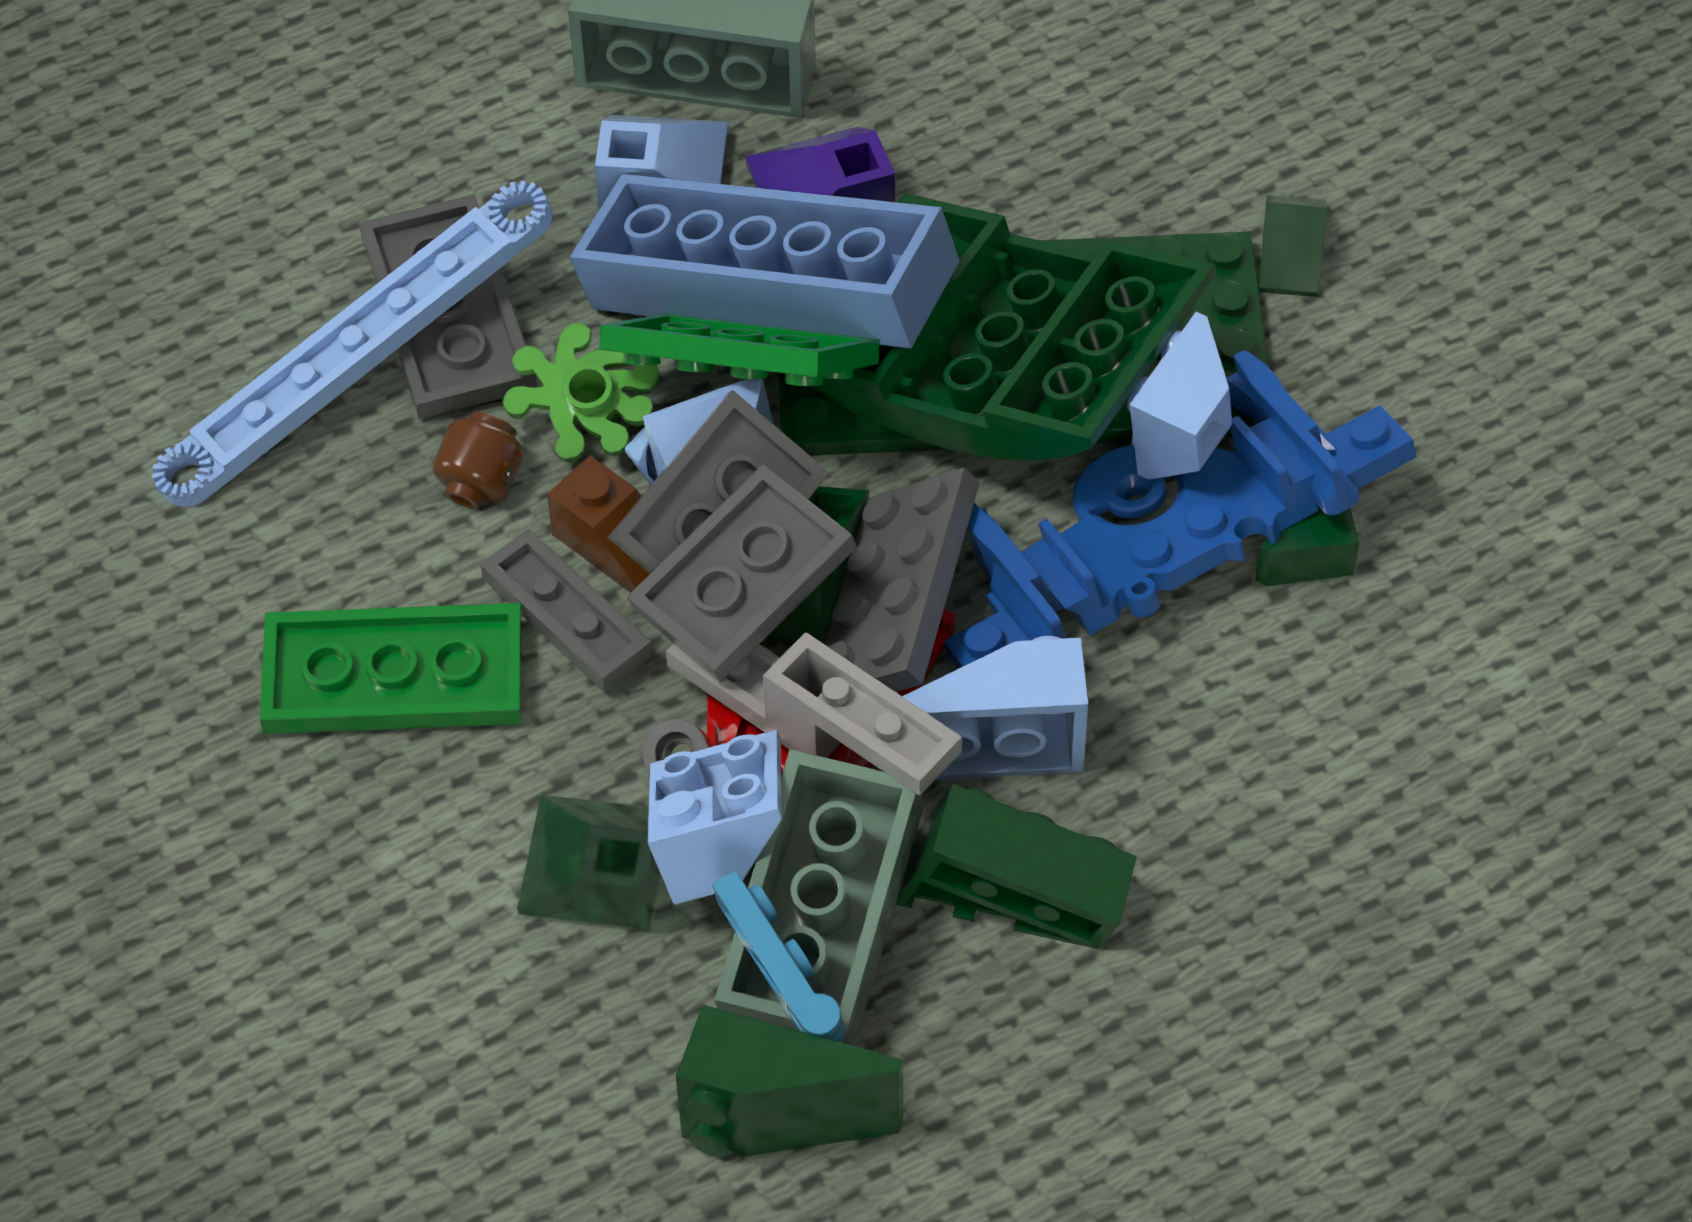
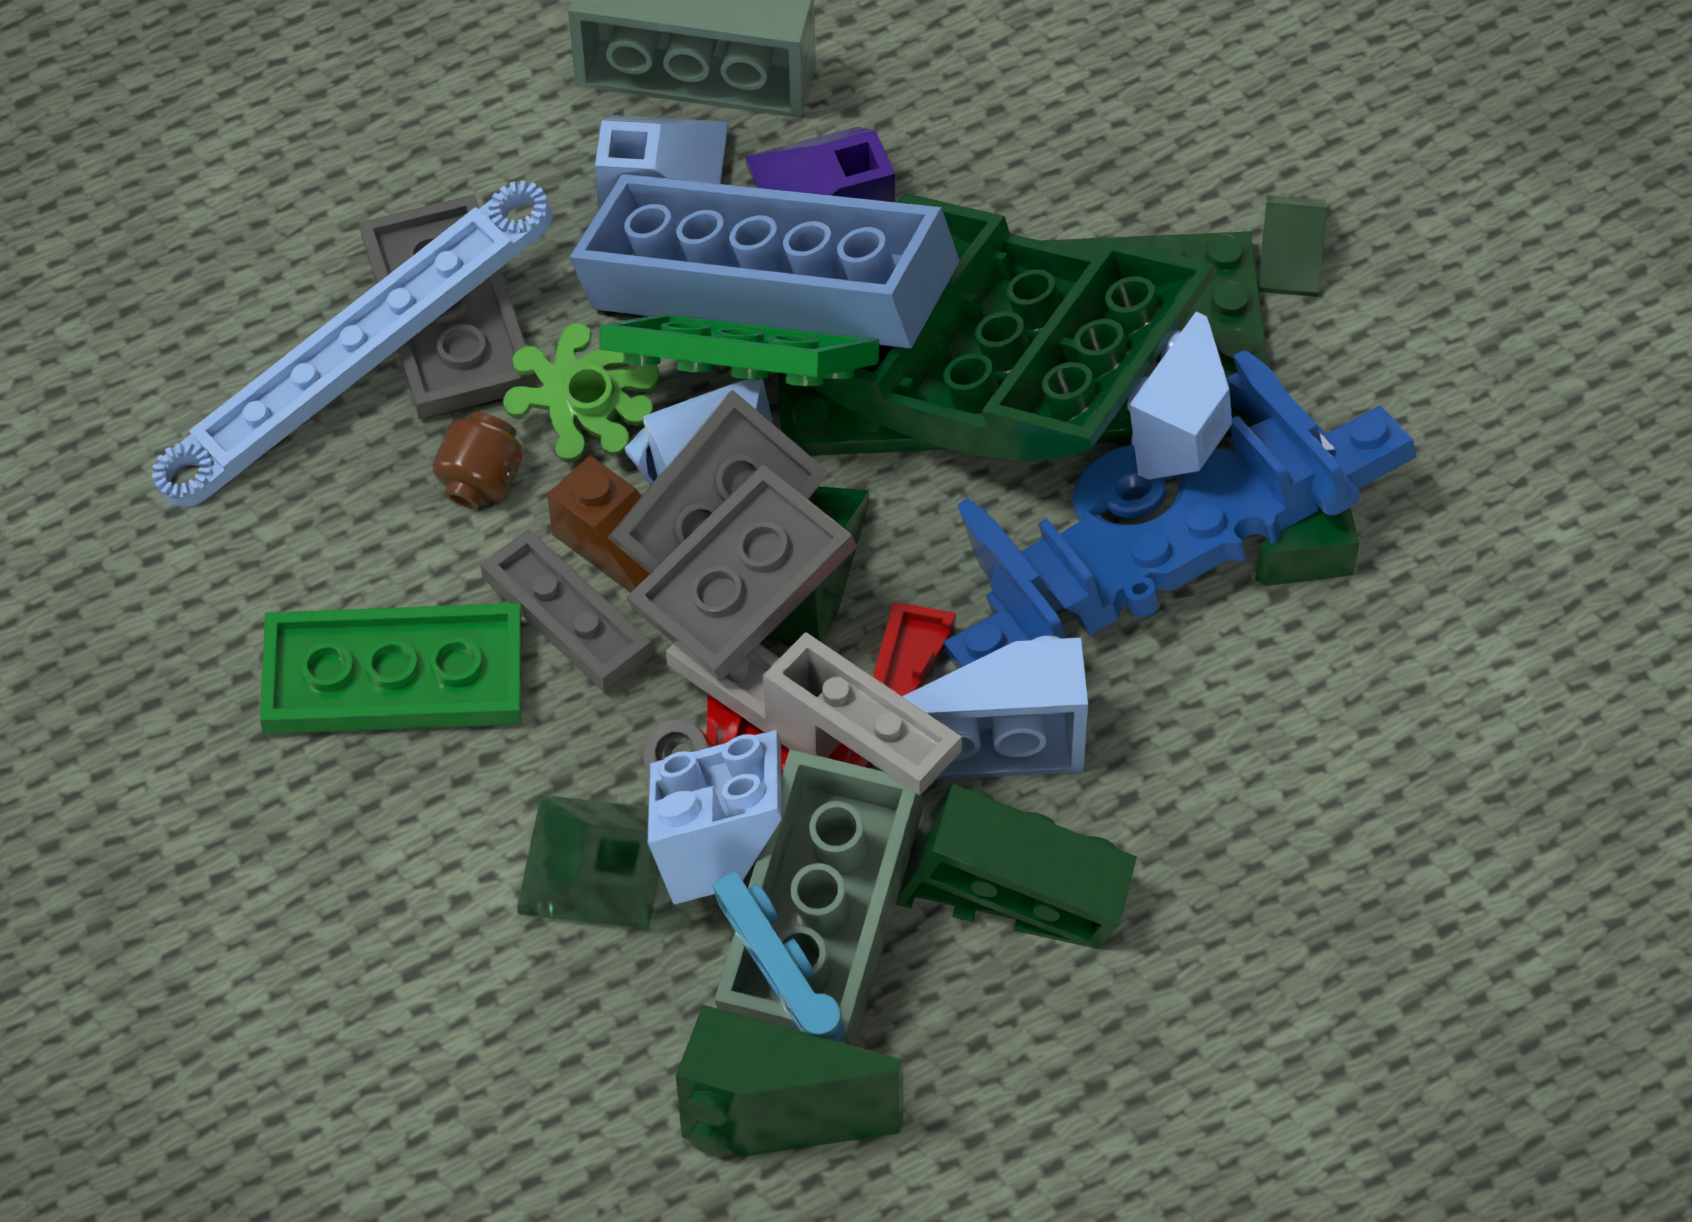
dark grey plate [824,467,980,692] -> none

